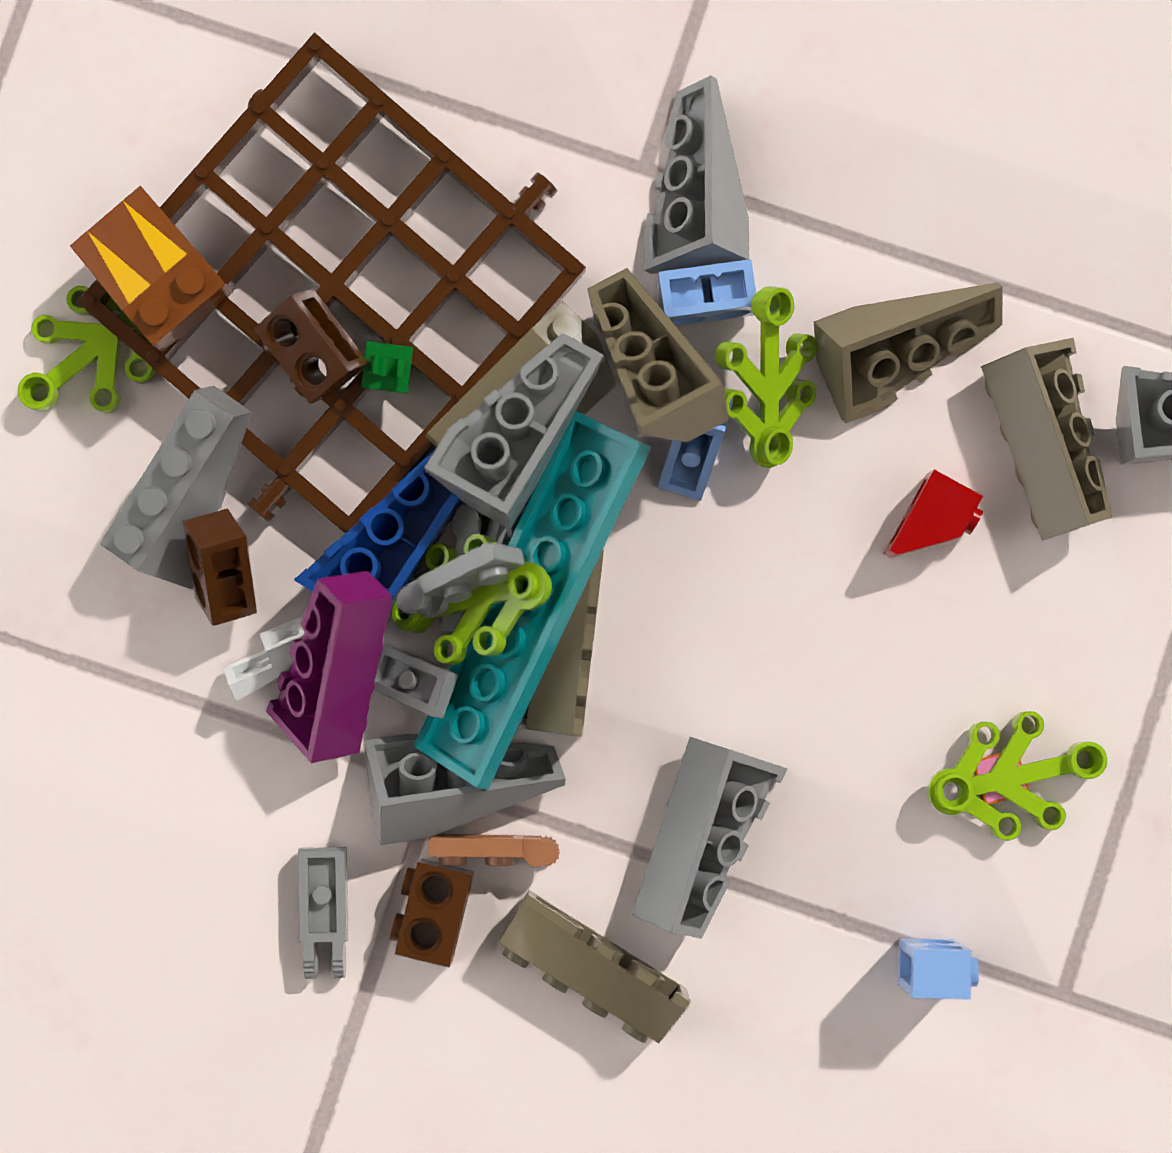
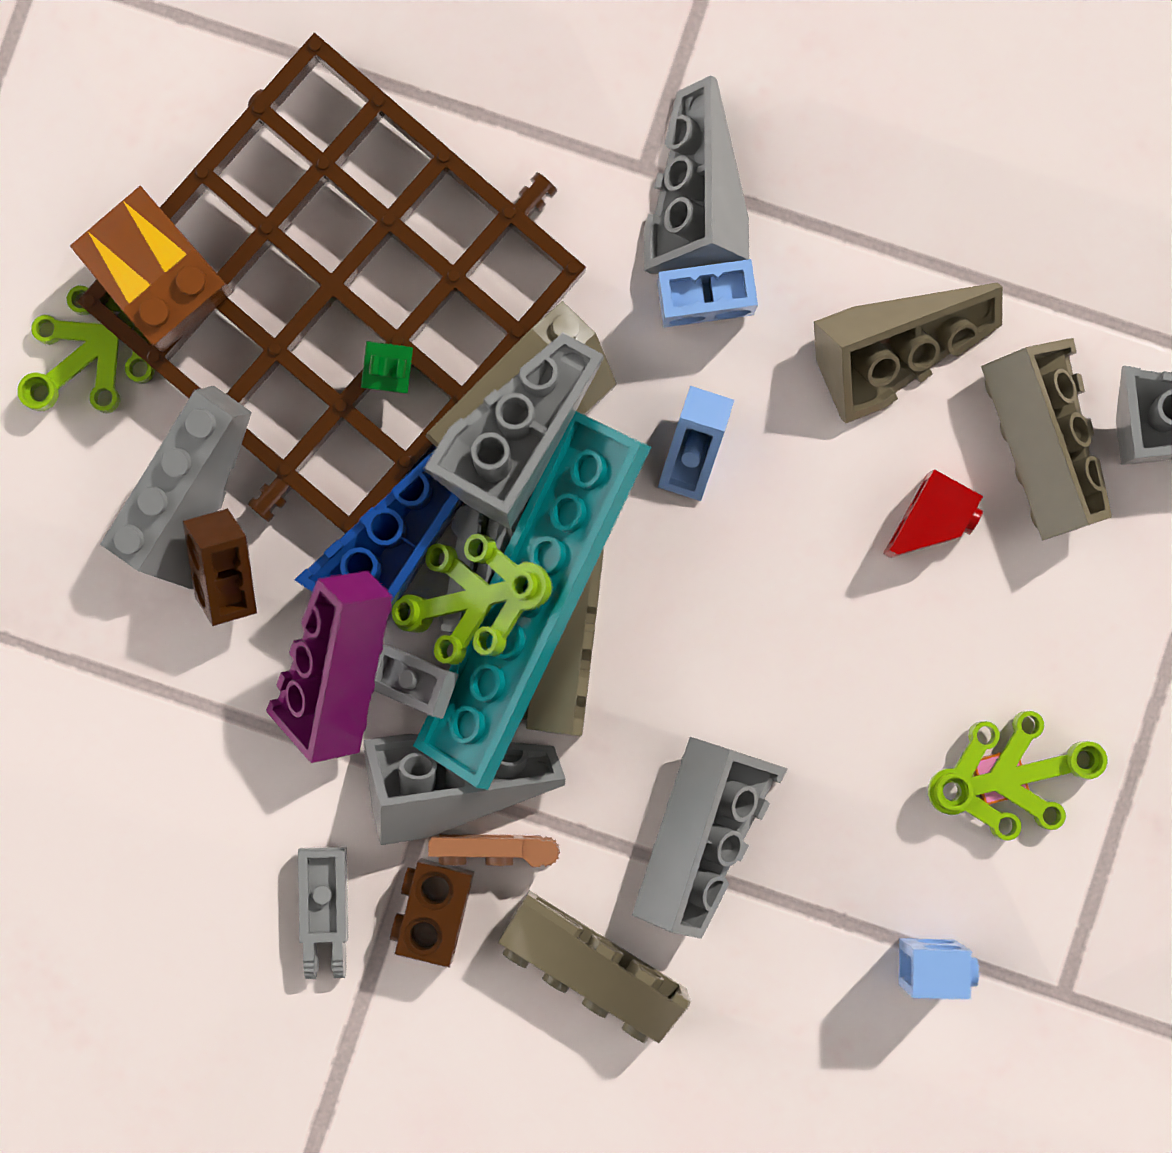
white slope [223,616,304,701] -> none
reddish brown brick [253,288,369,404] -> none
light grey hinge [396,542,525,617] -> none
dark tan wedge [587,268,729,442] -> none
lime plant [715,286,817,468] -> none

